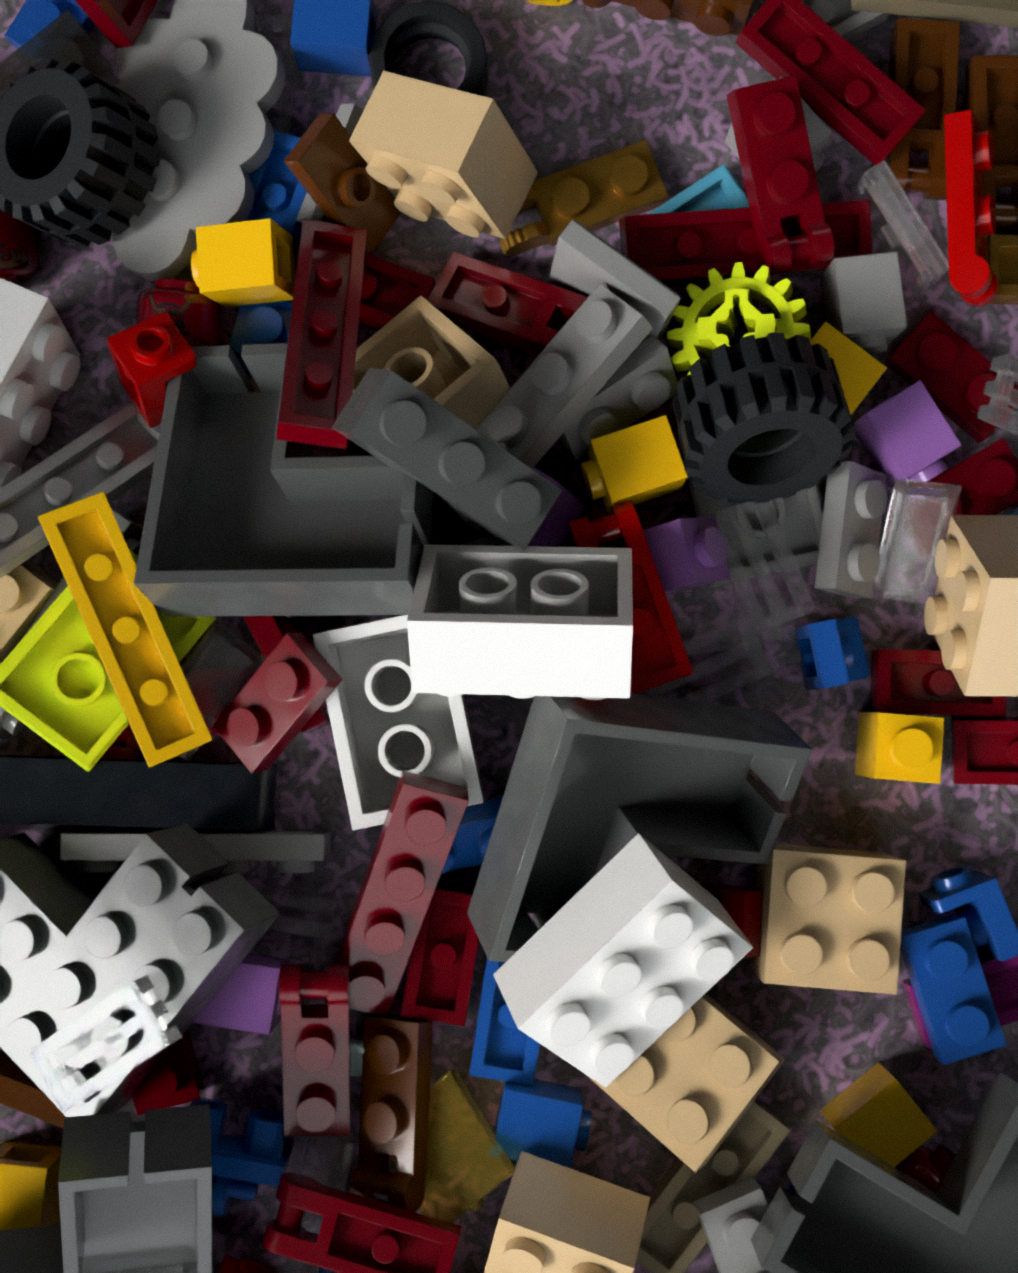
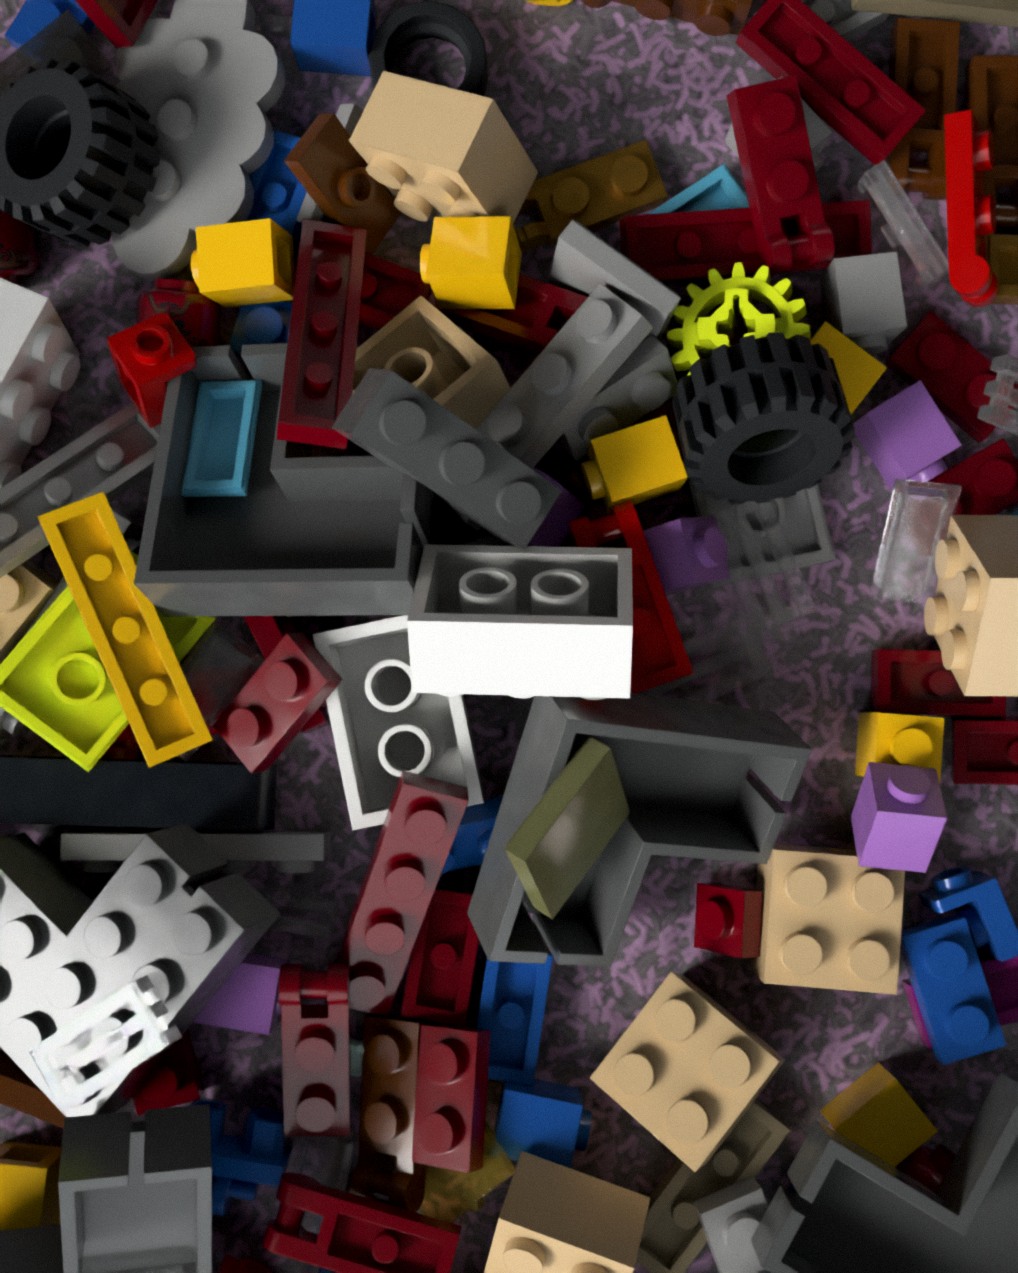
white brick [493,833,753,1088] -> none
blue bracket [793,617,870,690] -> none
light grey plate [814,461,887,599] -> none
none -> medium azure tile [181,379,262,497]
none -> dark red plate [411,1022,491,1173]
none -> yellow brick [420,216,522,309]
none -> olive tile [505,737,630,920]
none -> medium lavender brick [851,762,947,873]

